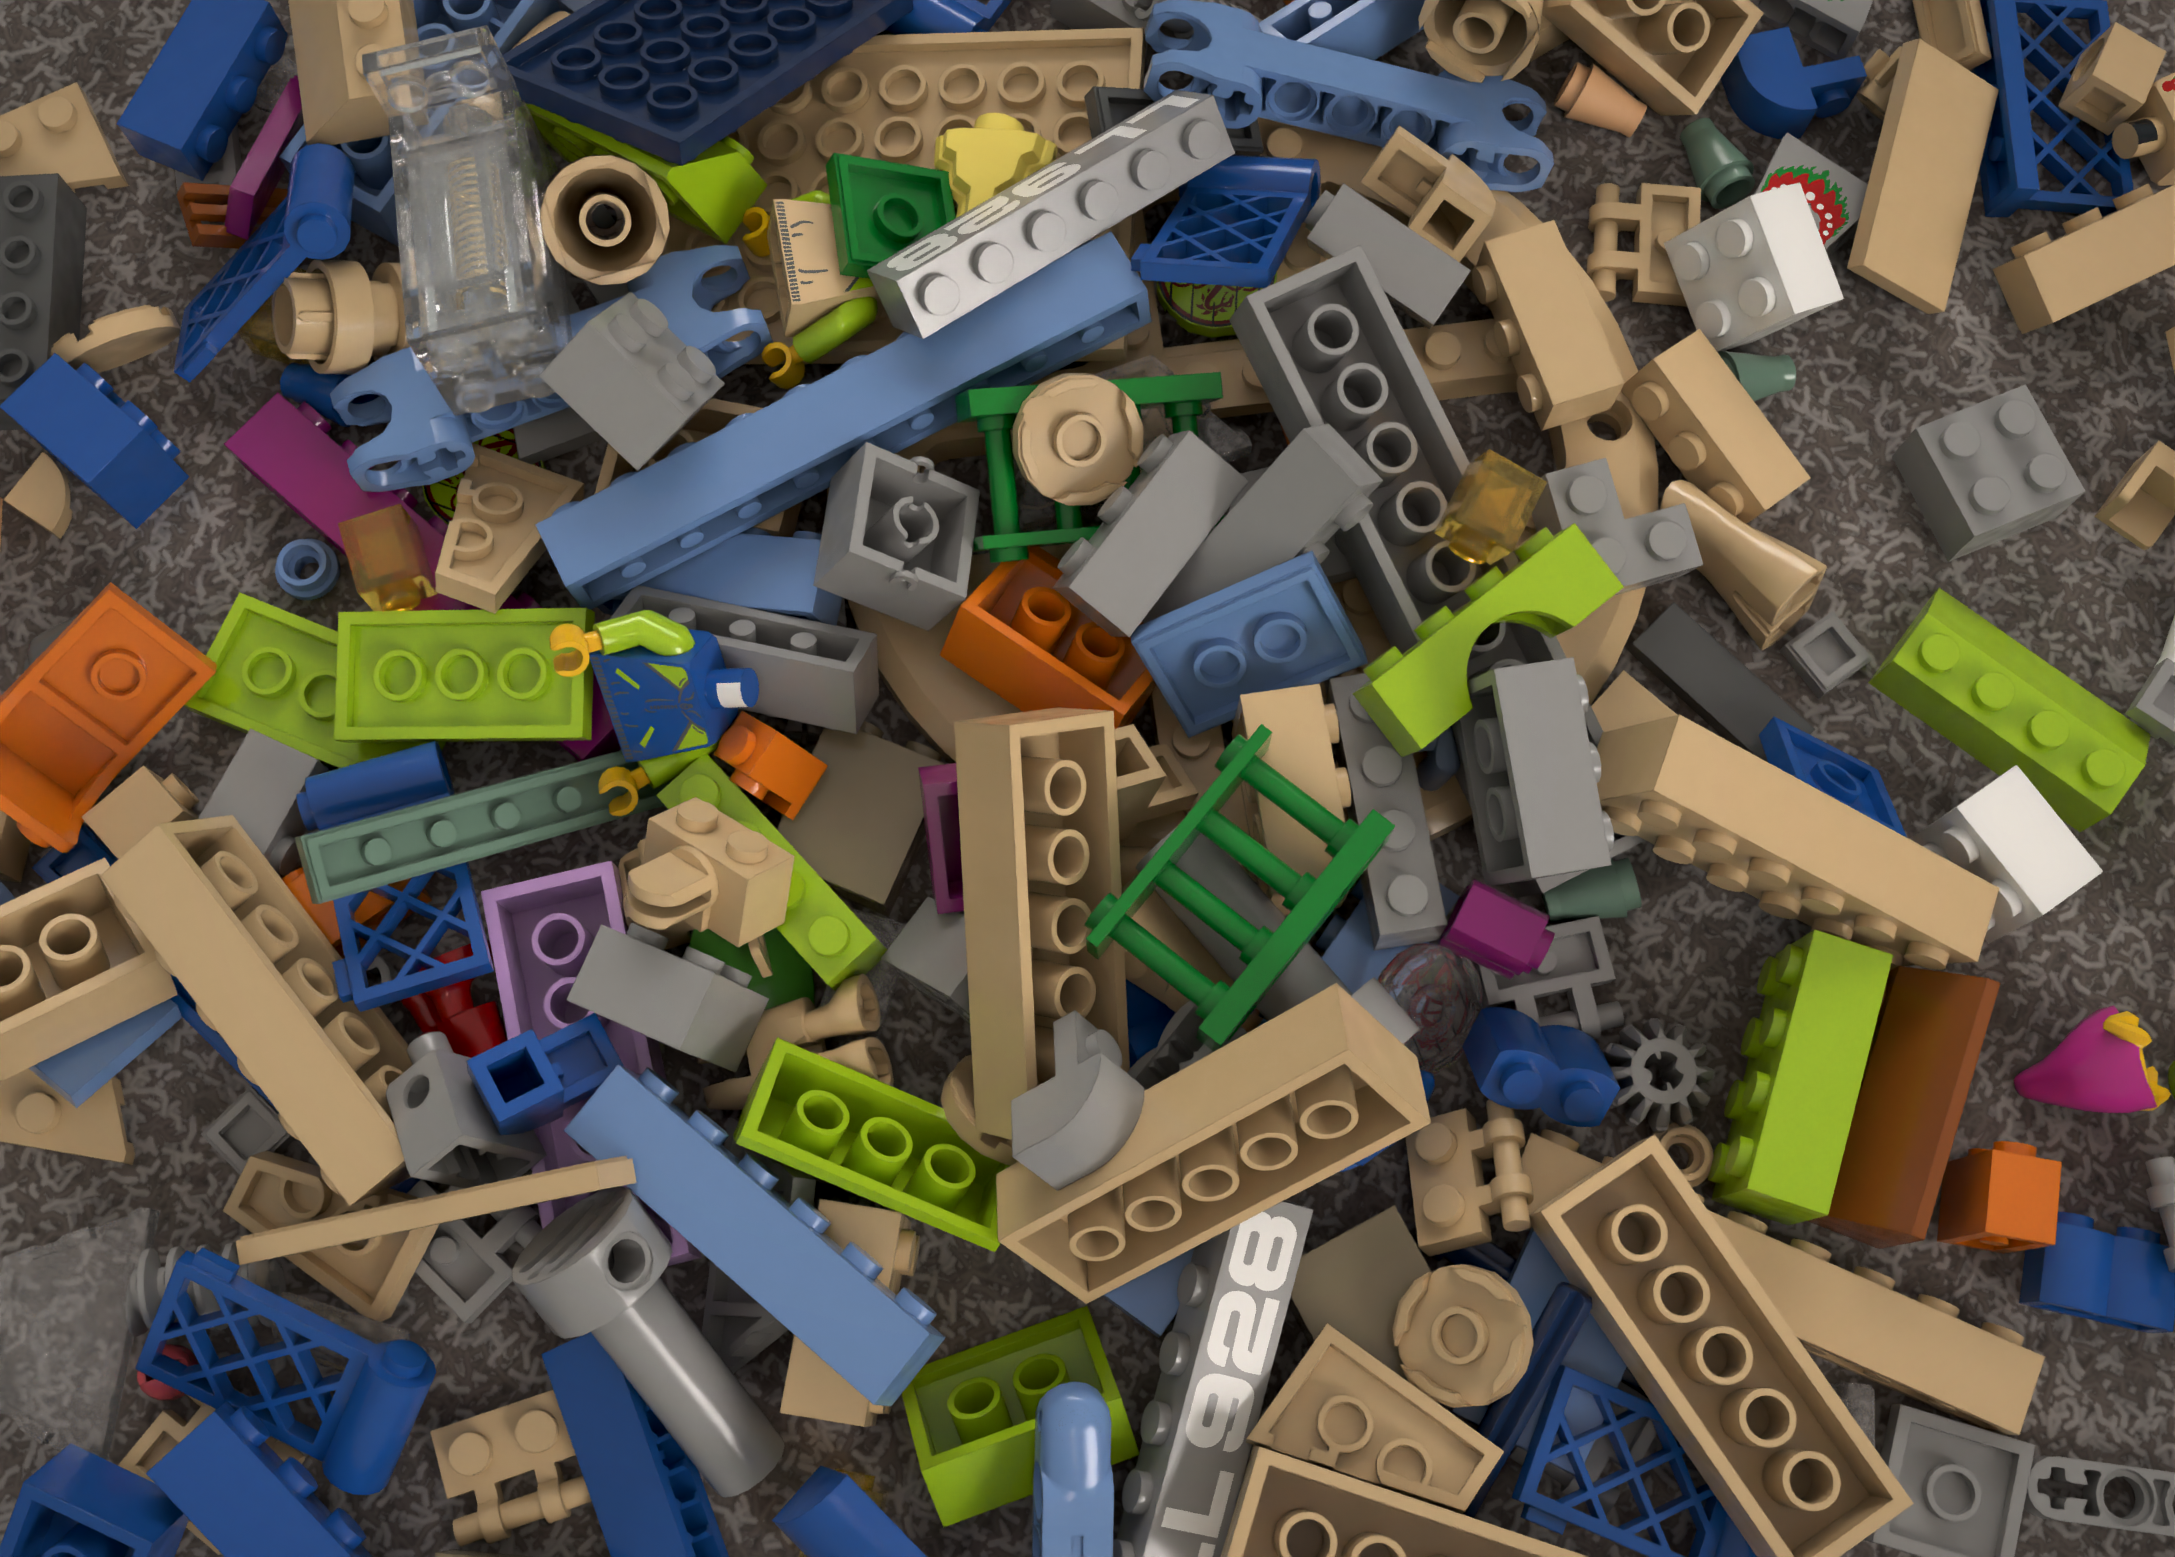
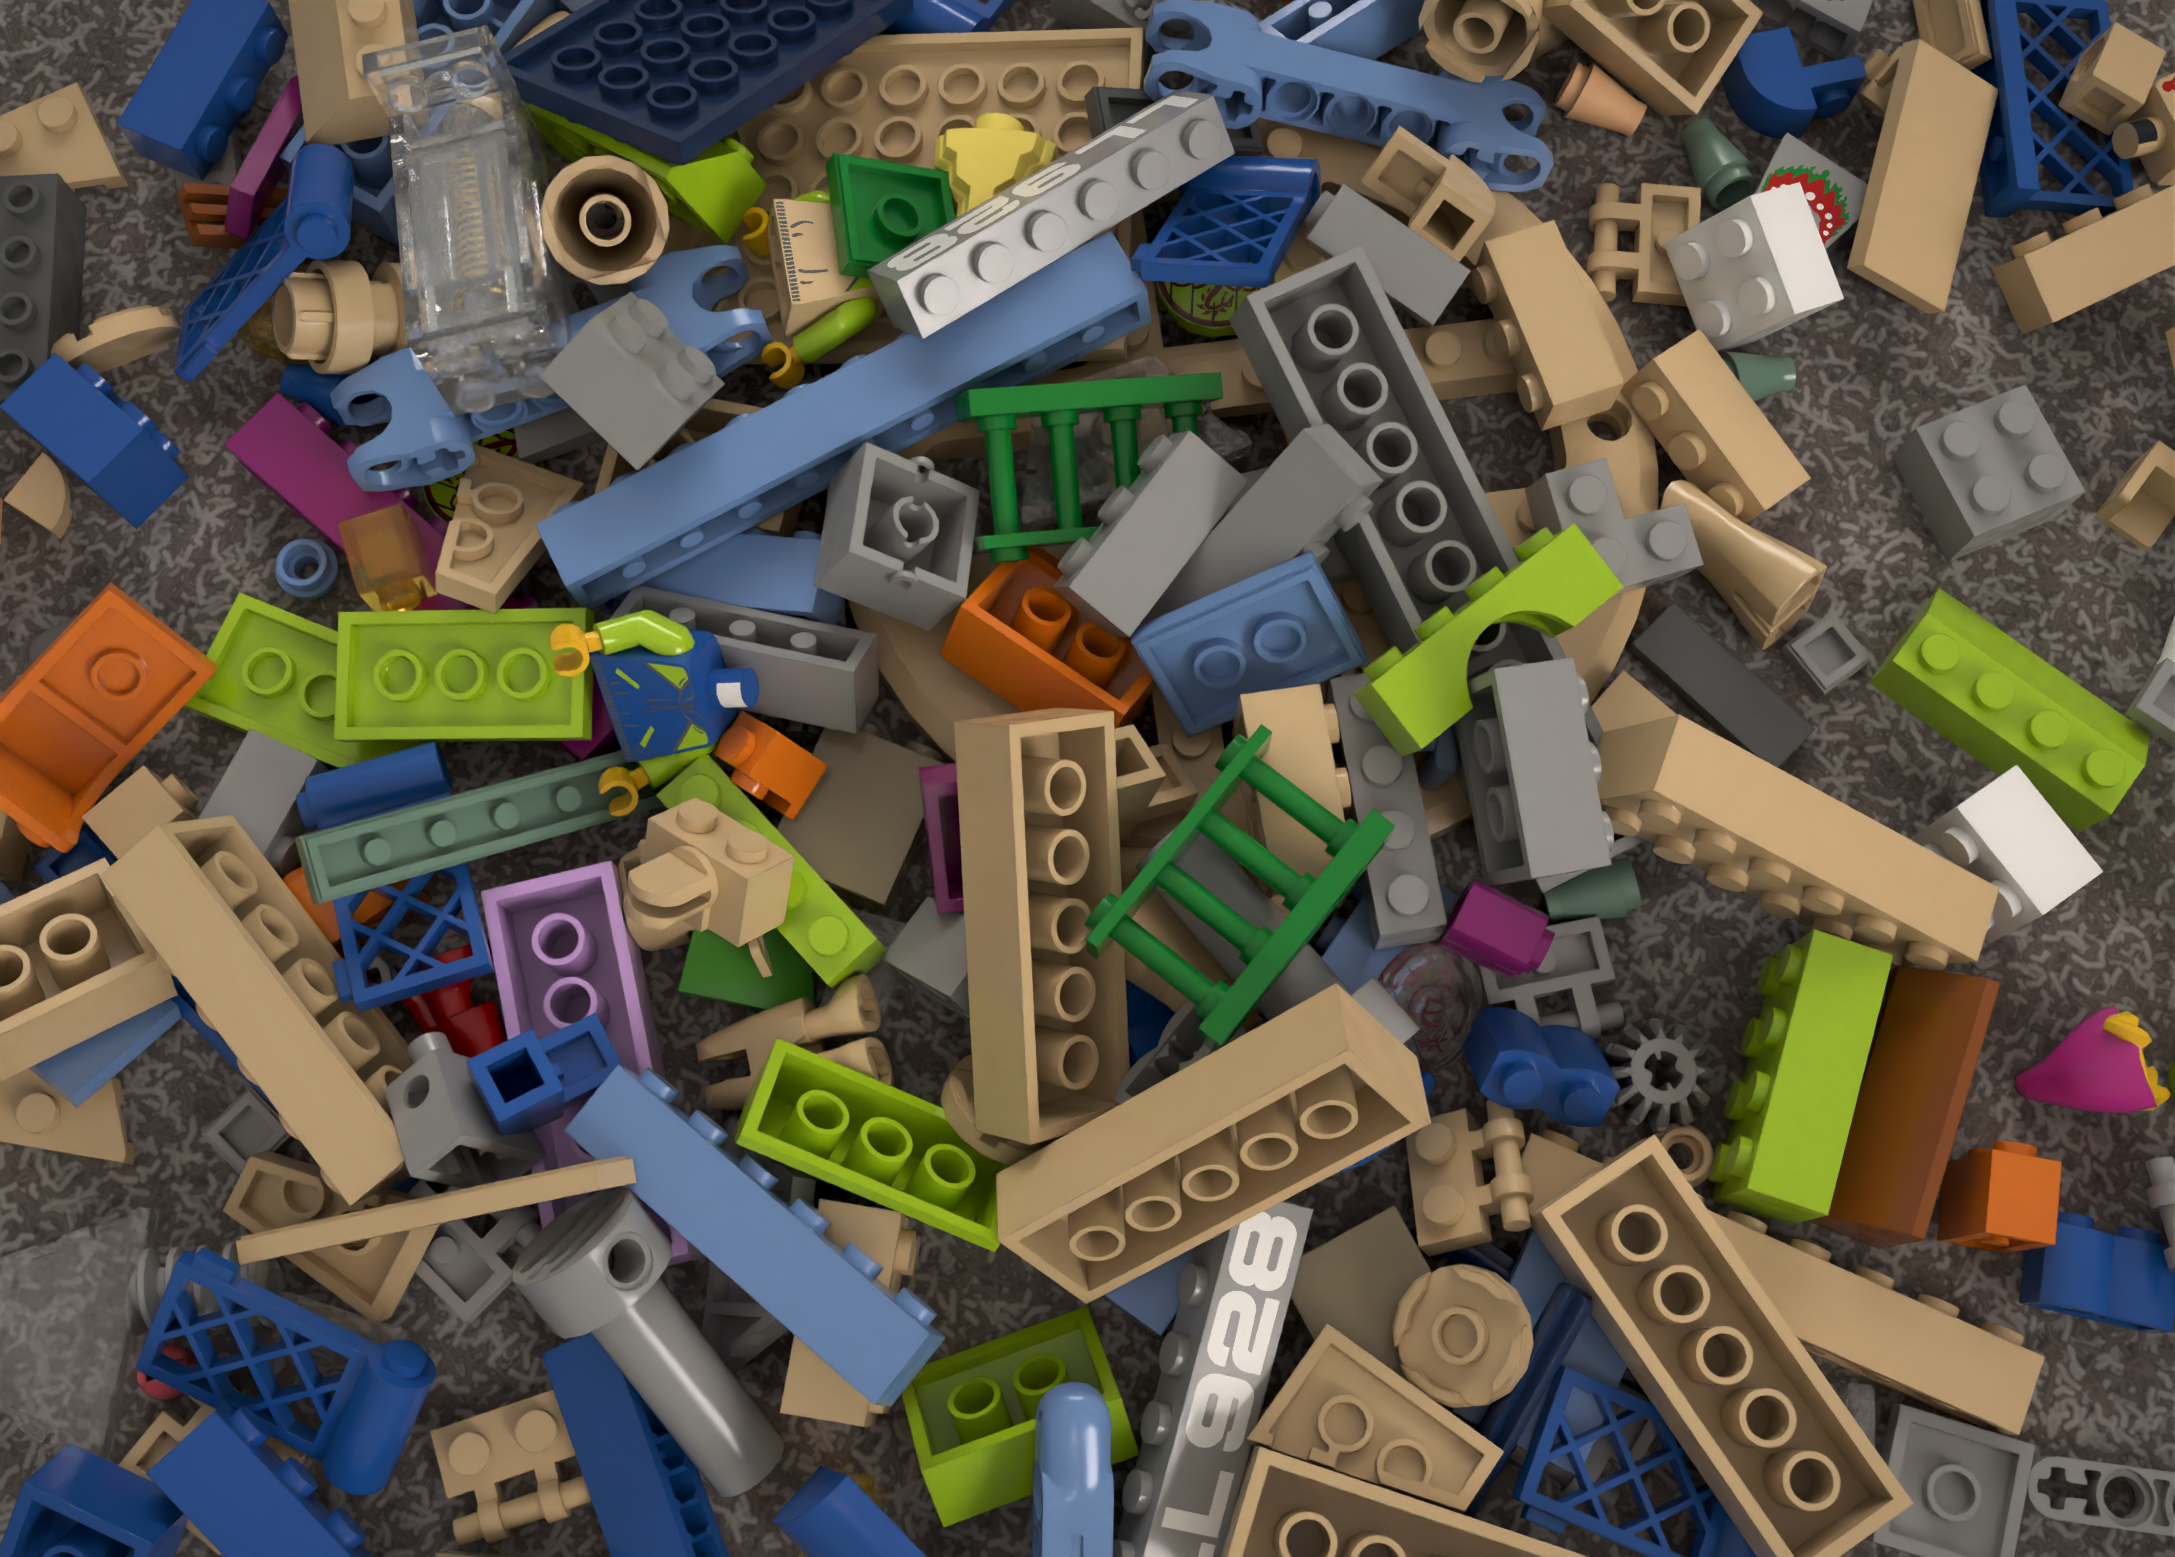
light grey brick [566,923,769,1072] -> none
light grey brick [1011,1010,1144,1191] -> none
tan tile [1013,373,1143,506] -> none
clear yellow brick [1434,449,1547,565] -> none
blue plate [1759,716,1907,838] -> none

